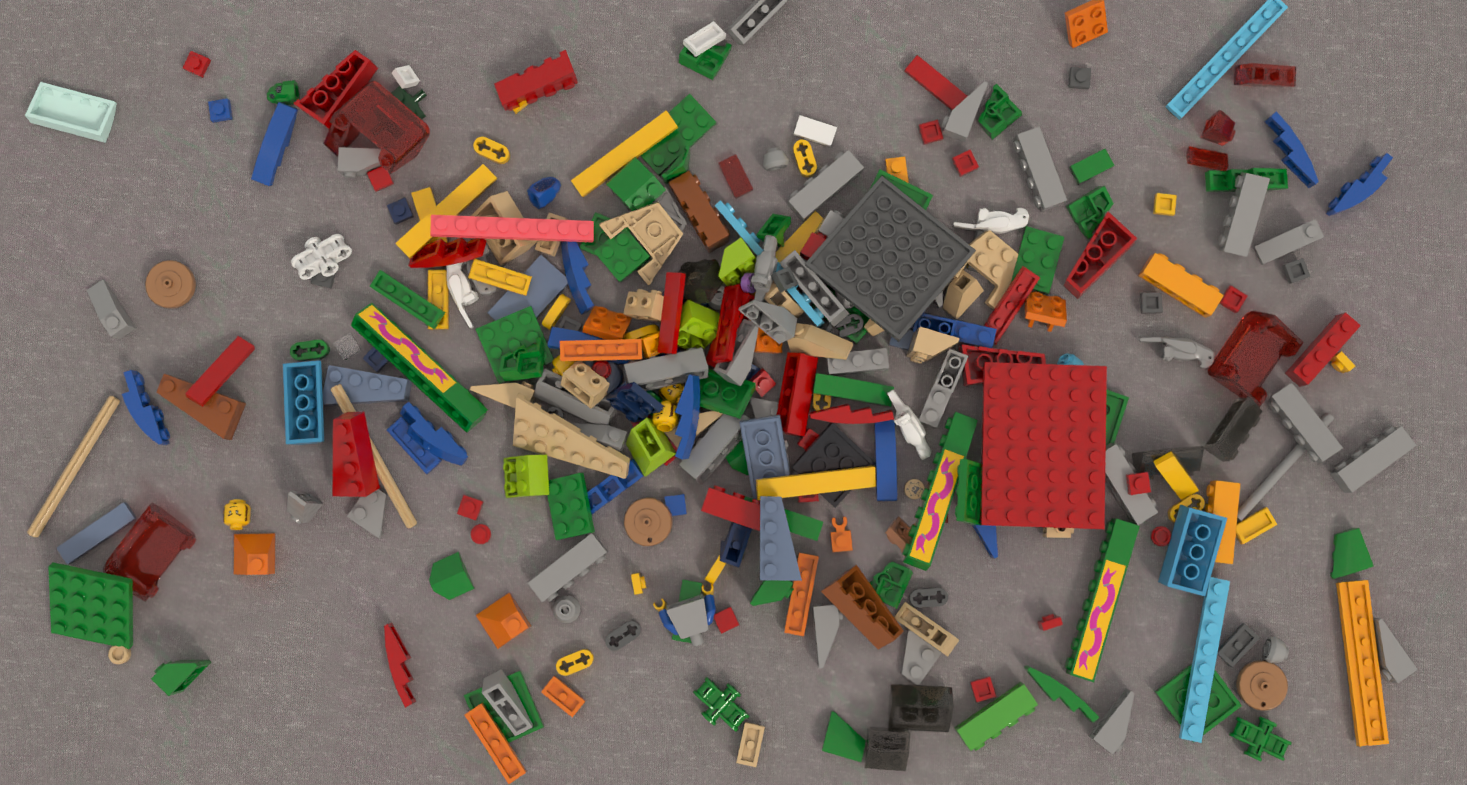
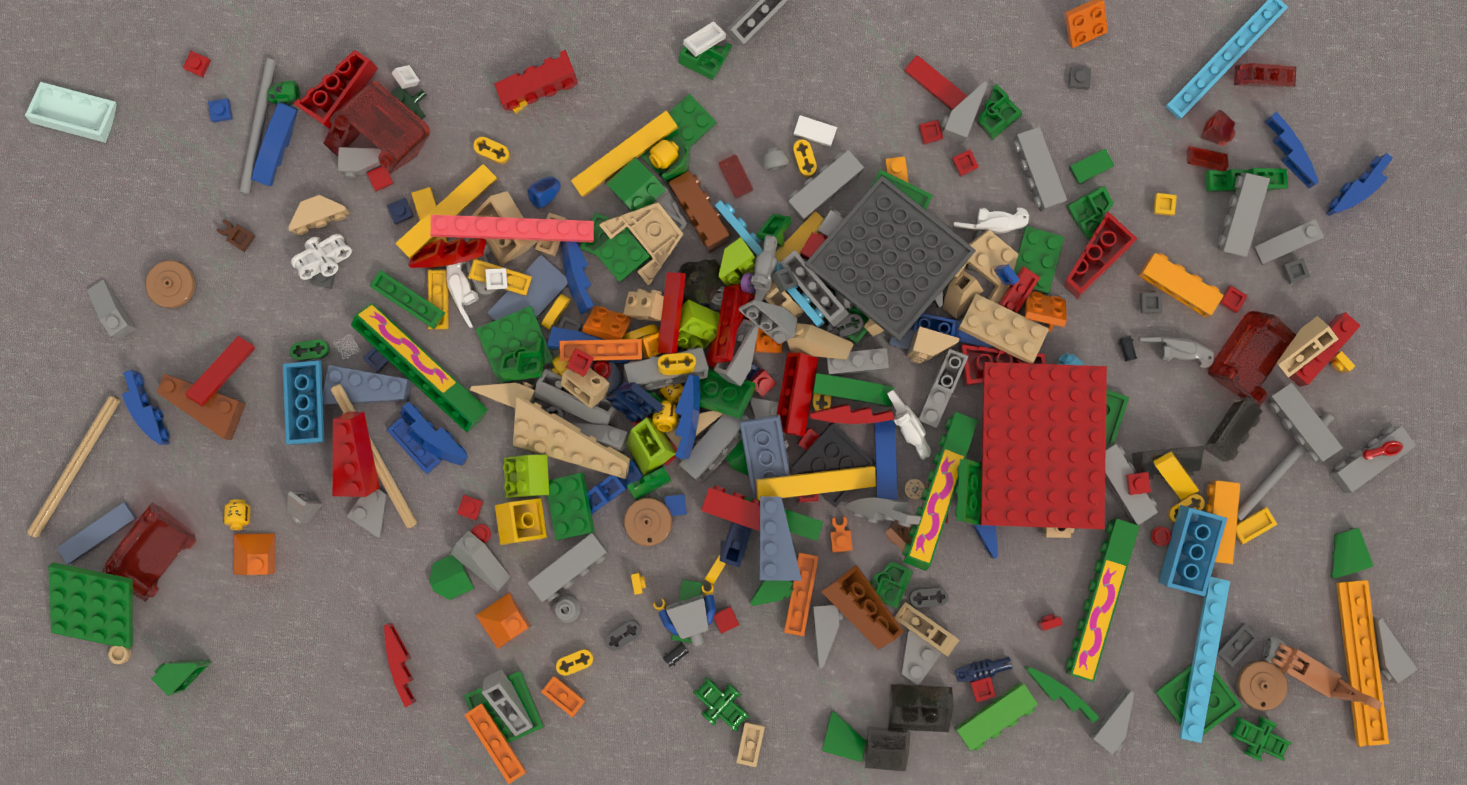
none -> reddish brown plate [217,220,255,252]
none -> light grey piece [239,58,276,194]
none -> tan slope [288,195,351,235]
none -> light grey slope [451,531,510,592]
none -> white plate [485,268,507,290]
none -> yellow slope [495,498,547,545]
none -> red plate [565,348,594,377]
none -> green slope [627,467,672,500]
none -> yellow head [649,140,679,170]
none -> yellow beam [657,353,696,375]
none -> black pin [663,642,689,667]
none -> light grey slope [845,498,921,527]
none -> dark blue hinge [955,656,1012,682]
none -> tan plate [959,294,1049,364]
none -> blue tile [994,264,1020,285]
none -> black pin [1118,335,1137,362]
none -> nougat hinge [1271,643,1382,711]
none -> tan slope [1277,316,1338,378]
none -> red piece [1363,441,1403,460]

